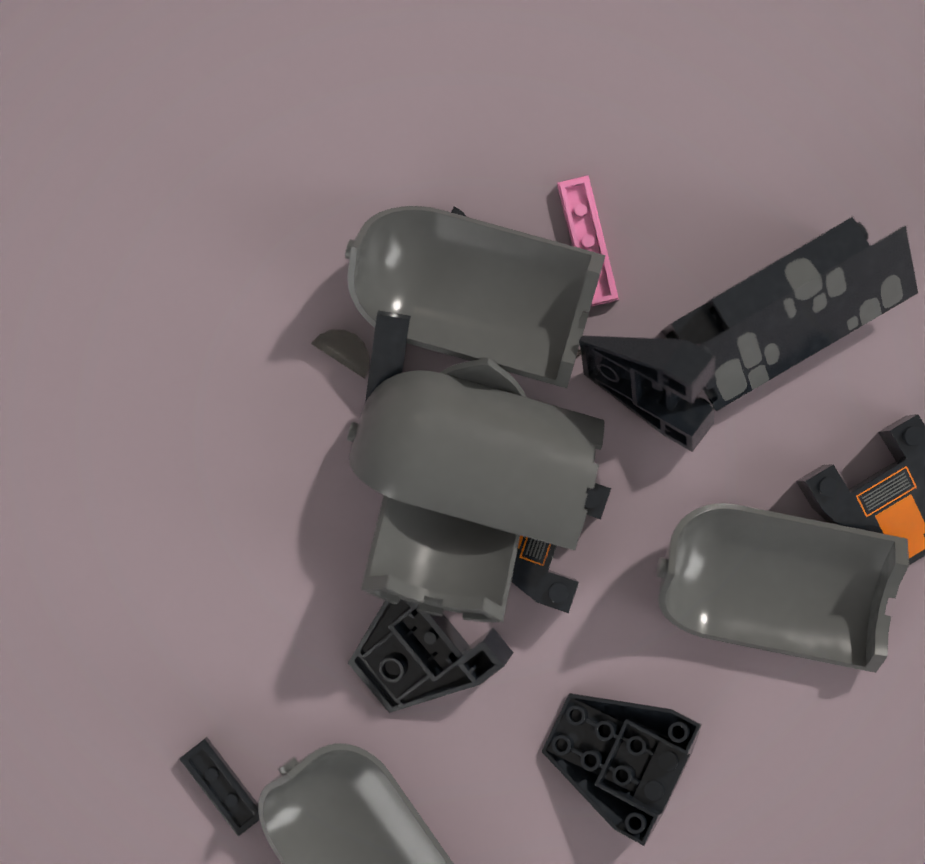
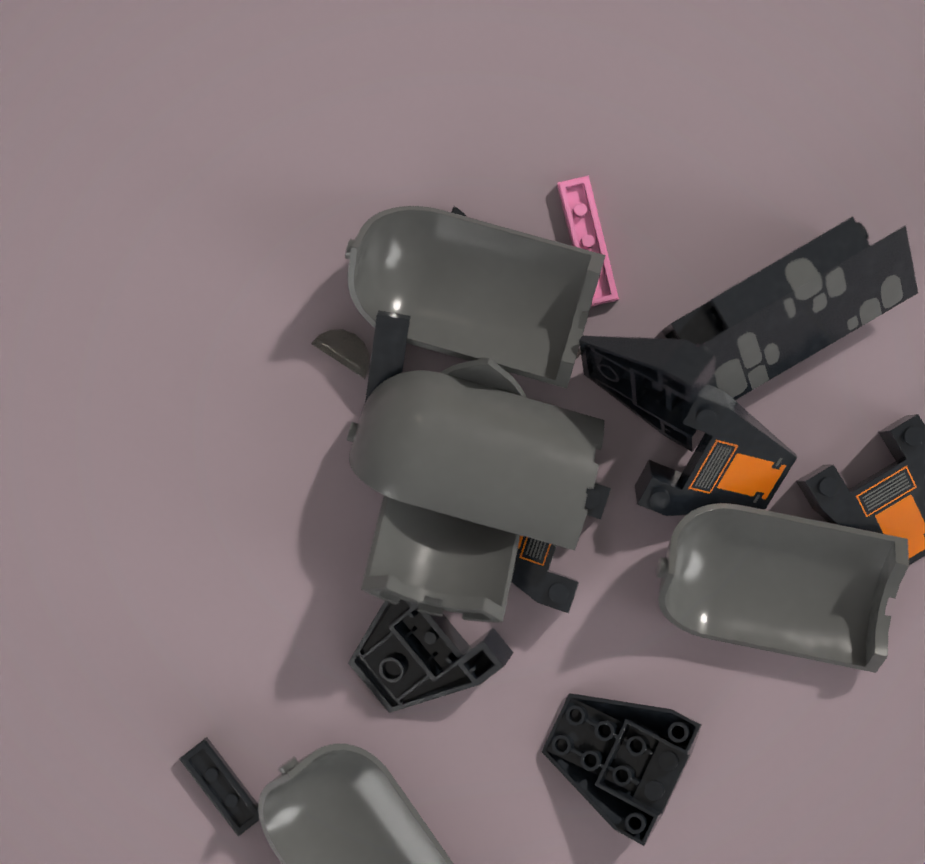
none -> black wedge [635,384,797,516]

